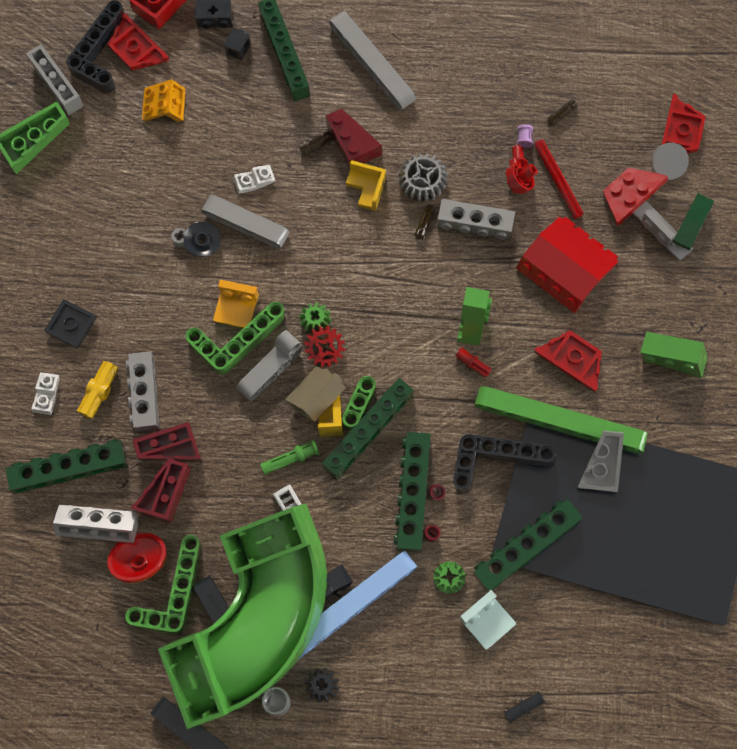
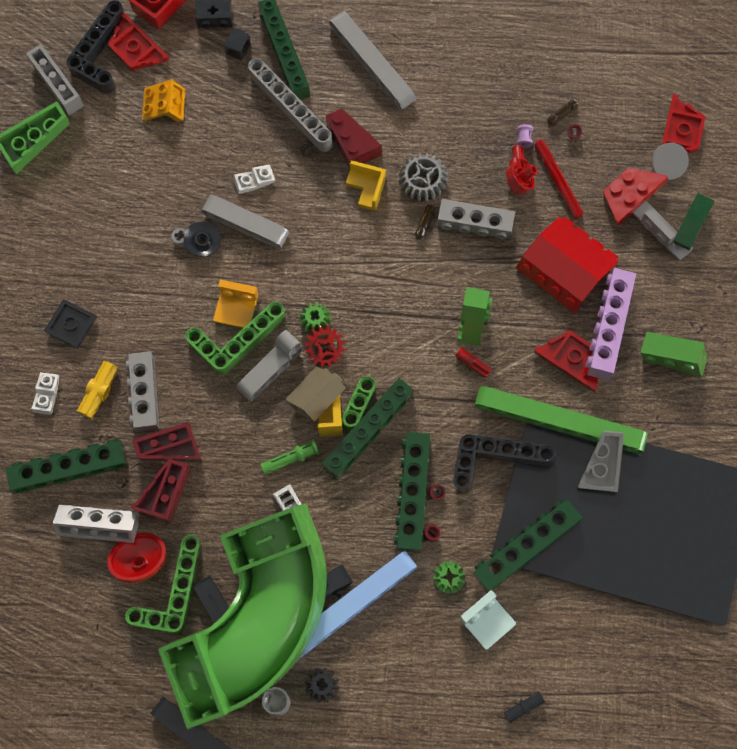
none -> light grey beam [248,58,333,152]
none -> dark red hinge [567,124,582,140]
none -> lavender brick [586,268,636,381]

